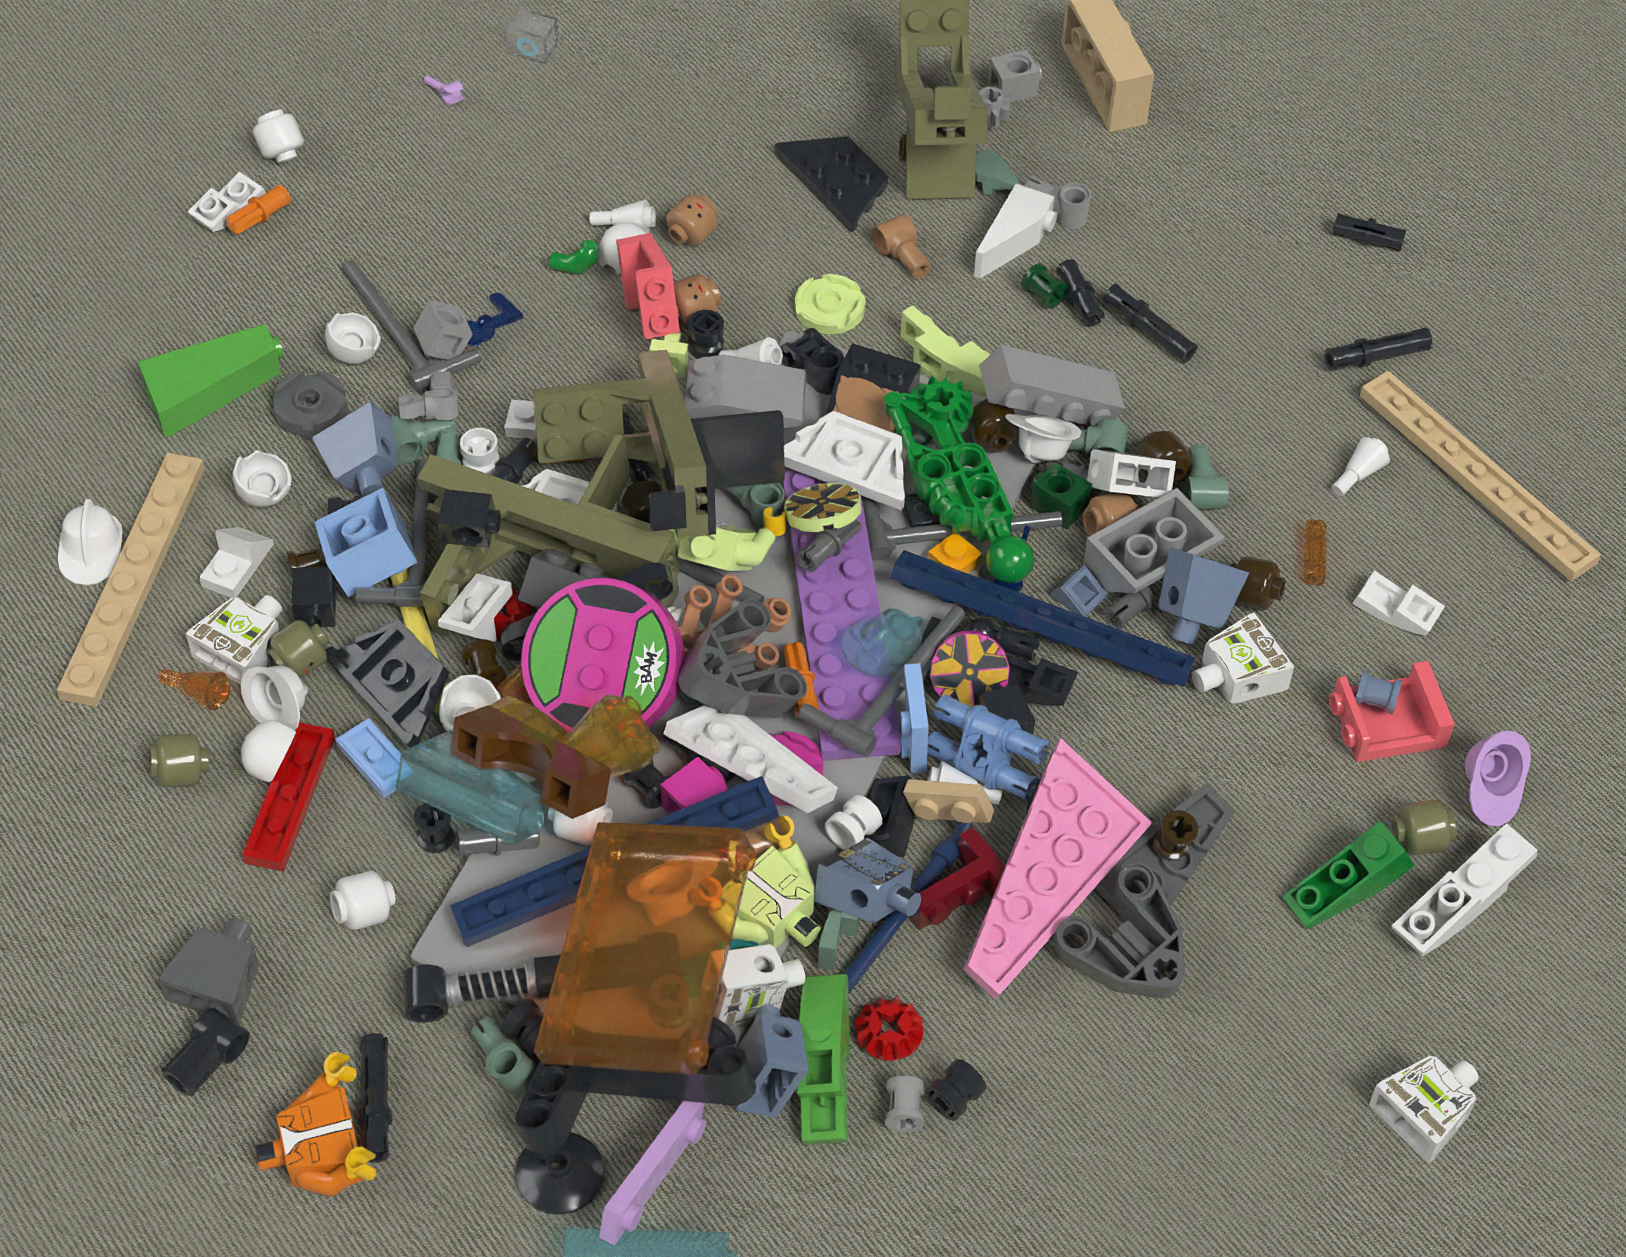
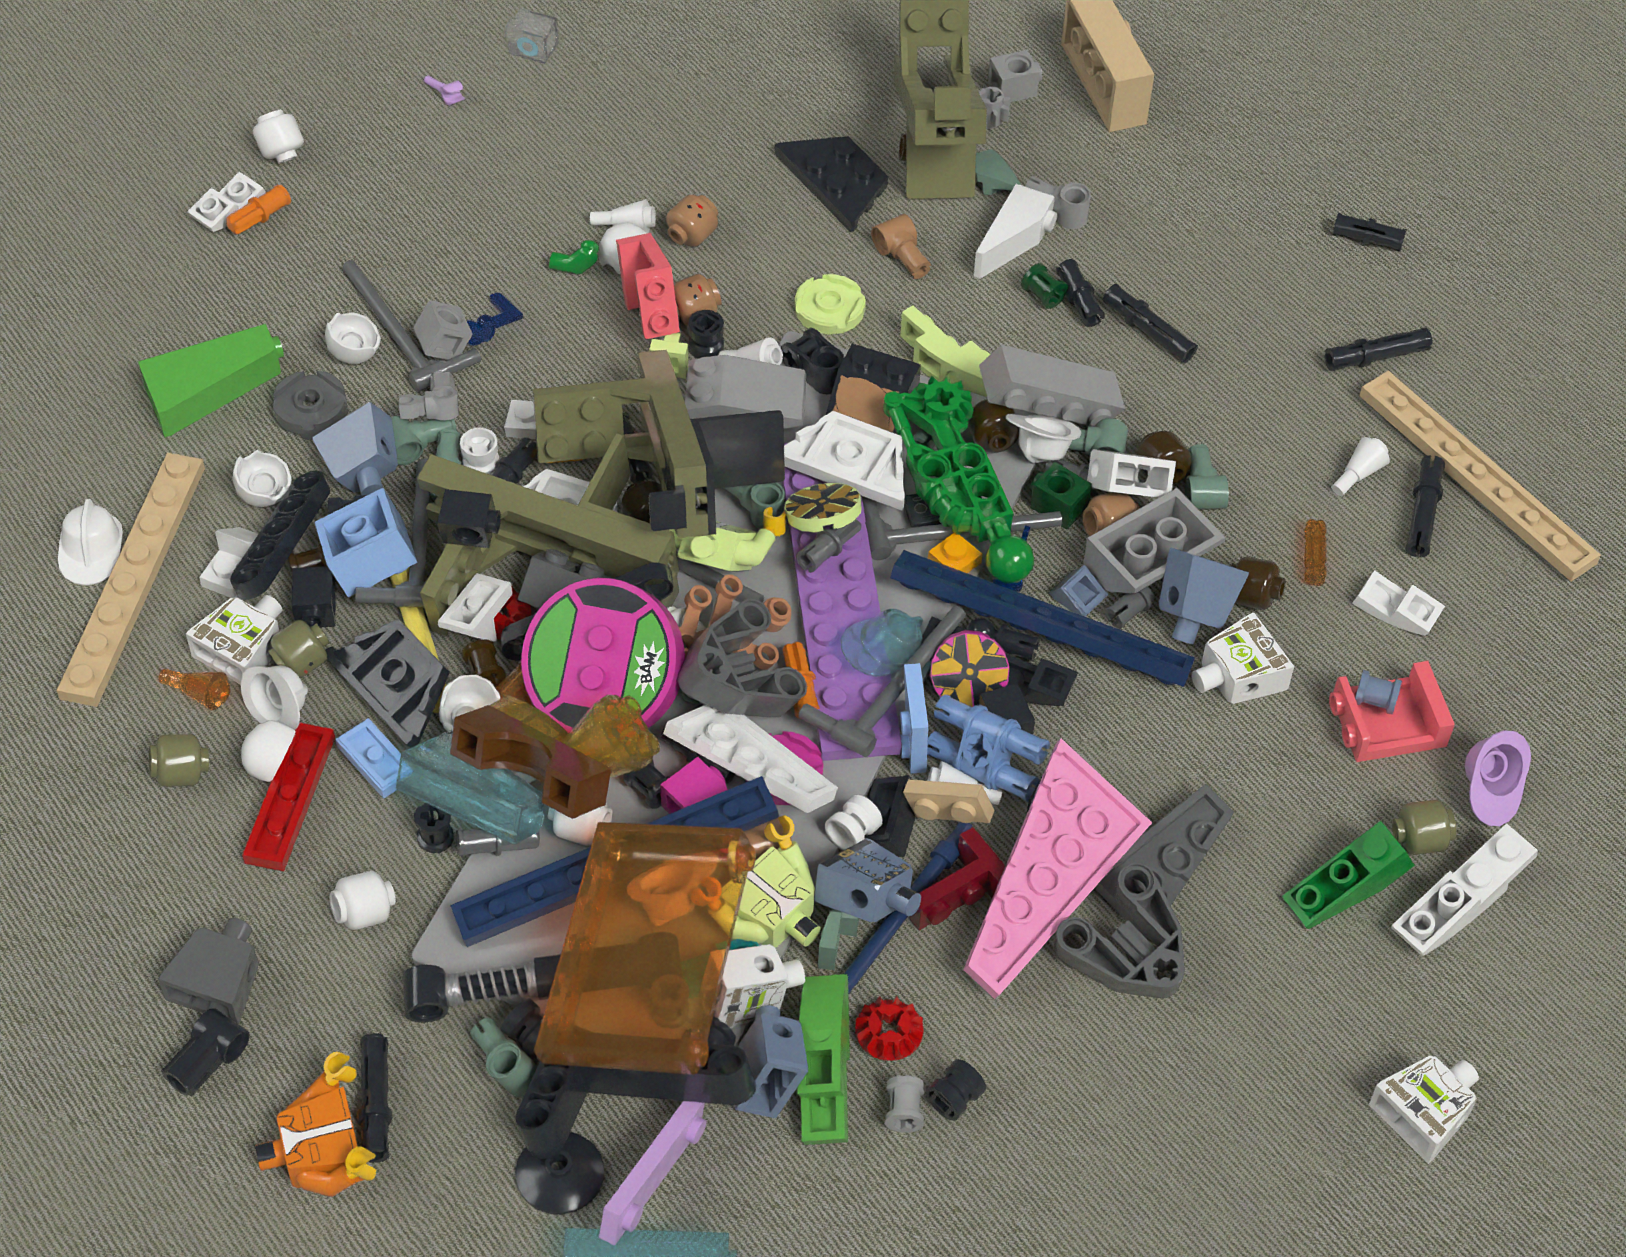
dark brown bush [1152,810,1199,861] -> none
none -> black beam [230,471,331,600]
none -> black pin [1405,455,1445,557]

